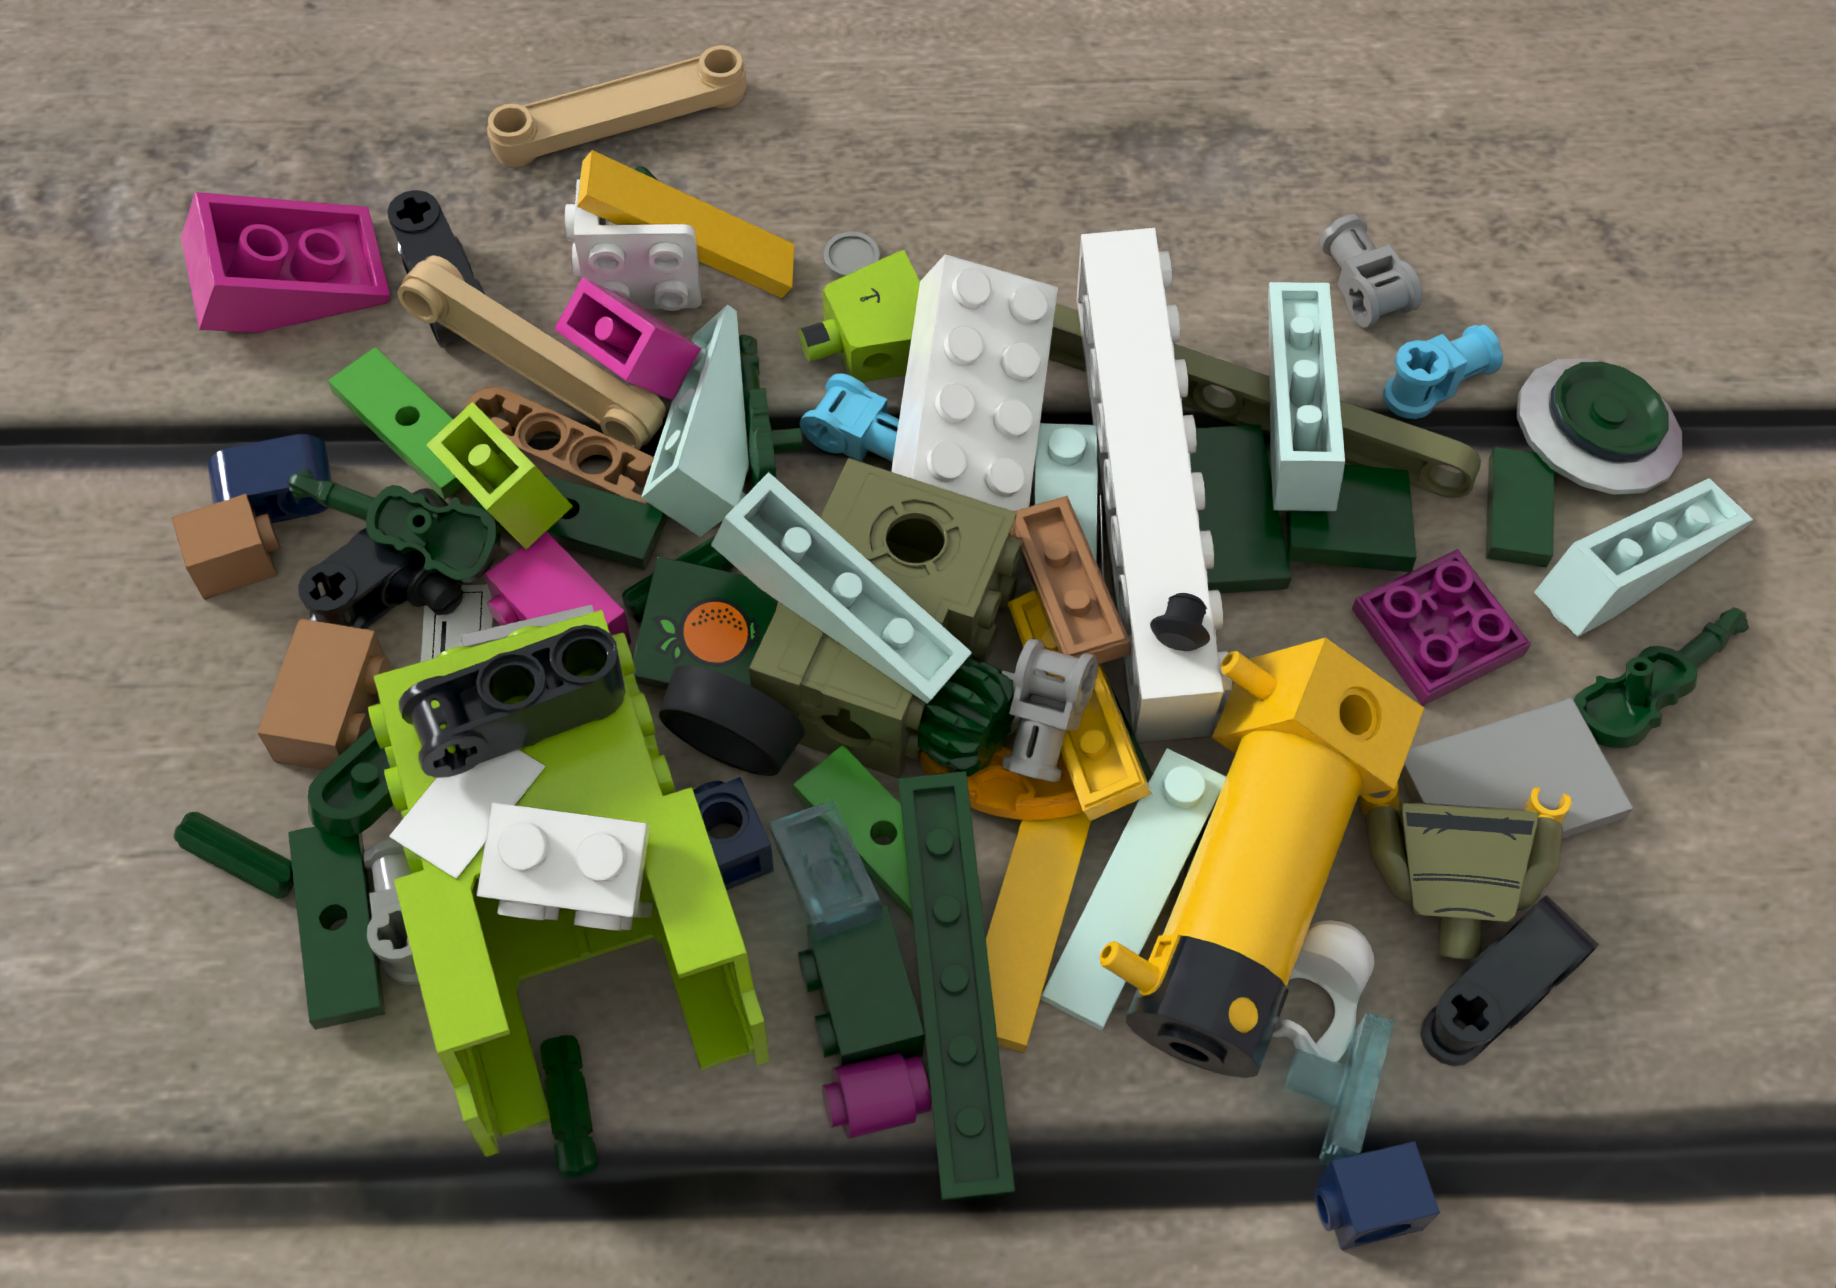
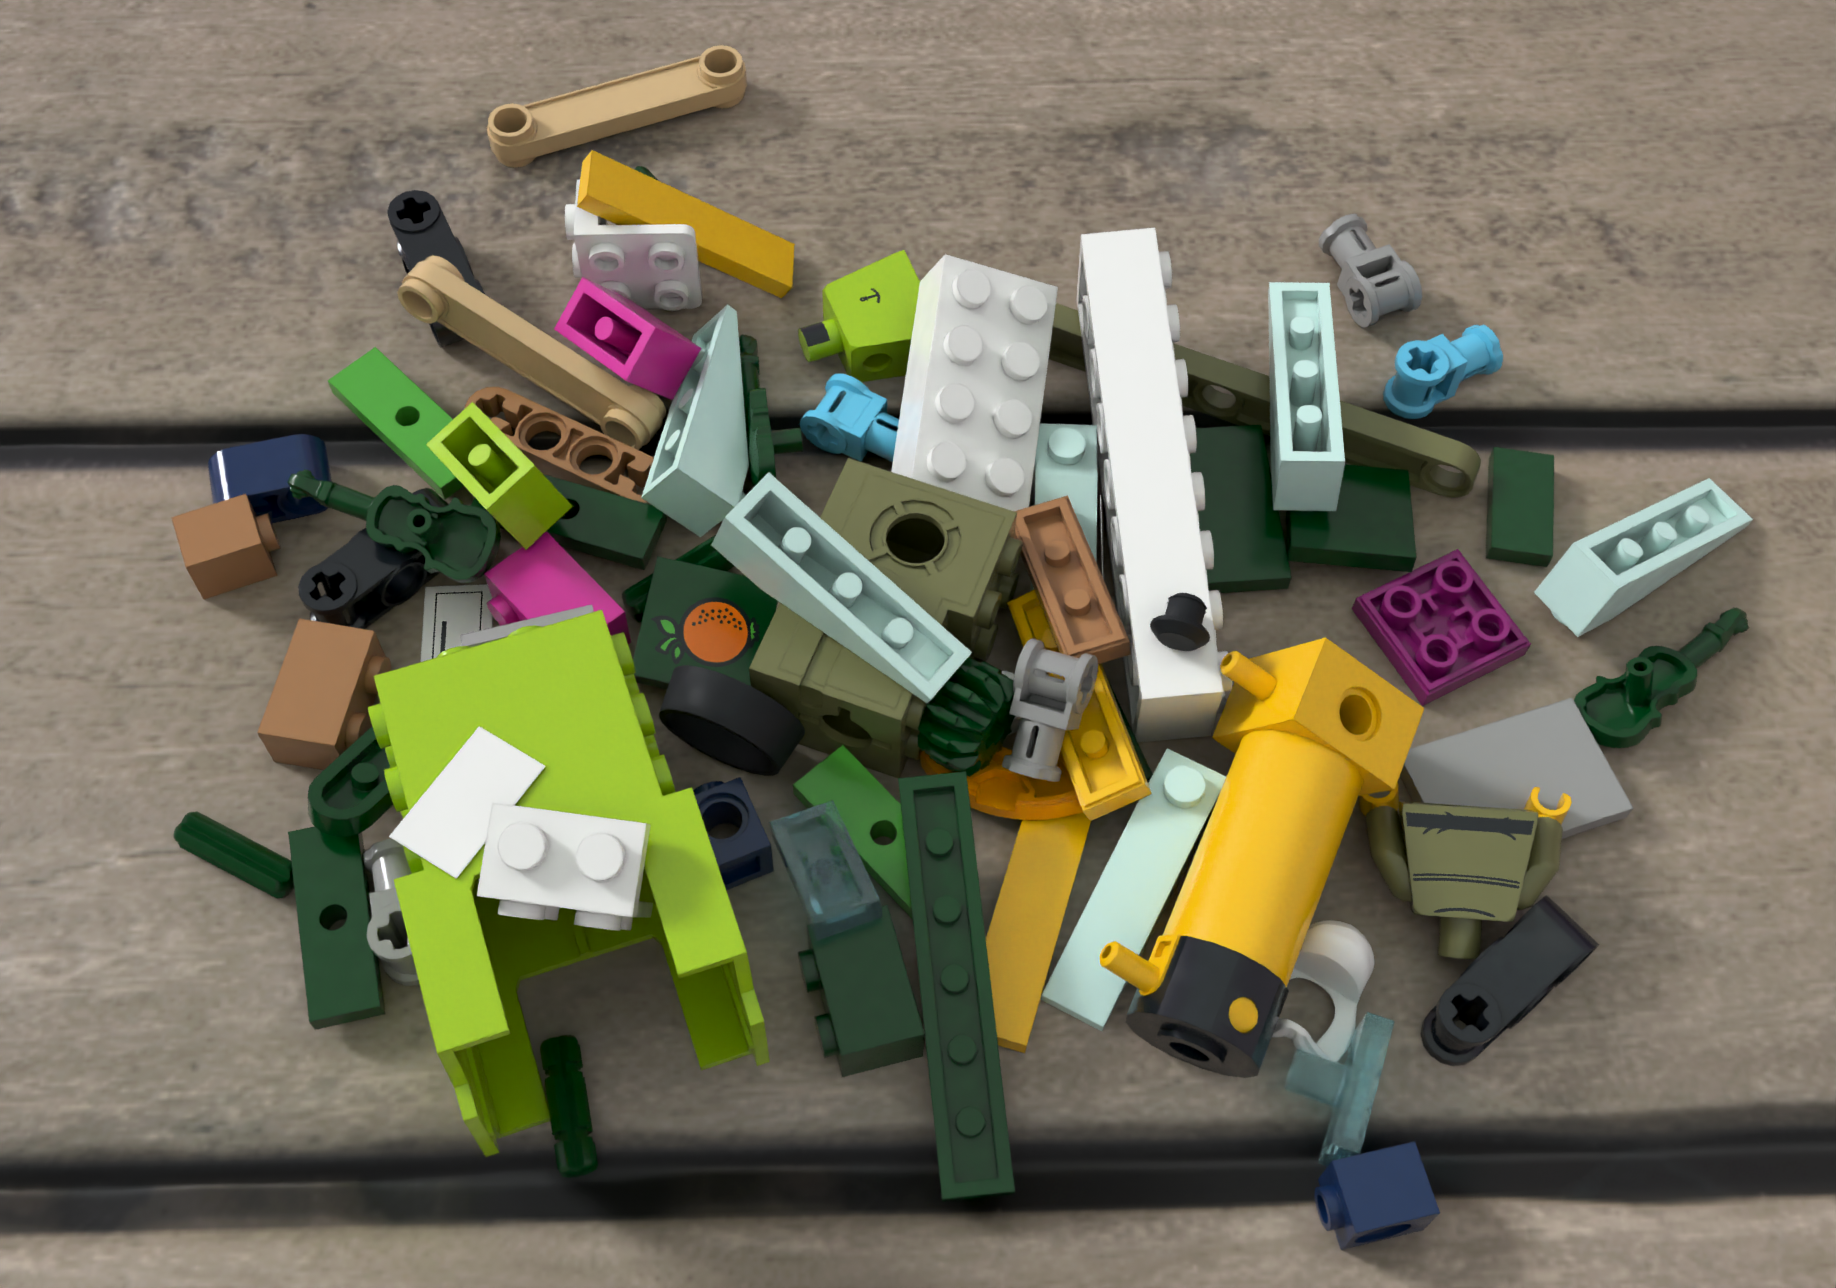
dark pink slope [181,192,390,333] -> none
black piece [399,625,626,778] -> none
black piece [407,564,463,615] -> none
magenta brick [822,1052,931,1139] -> none
light grey piece [823,232,880,279] -> none
piece [1517,358,1682,495] -> none

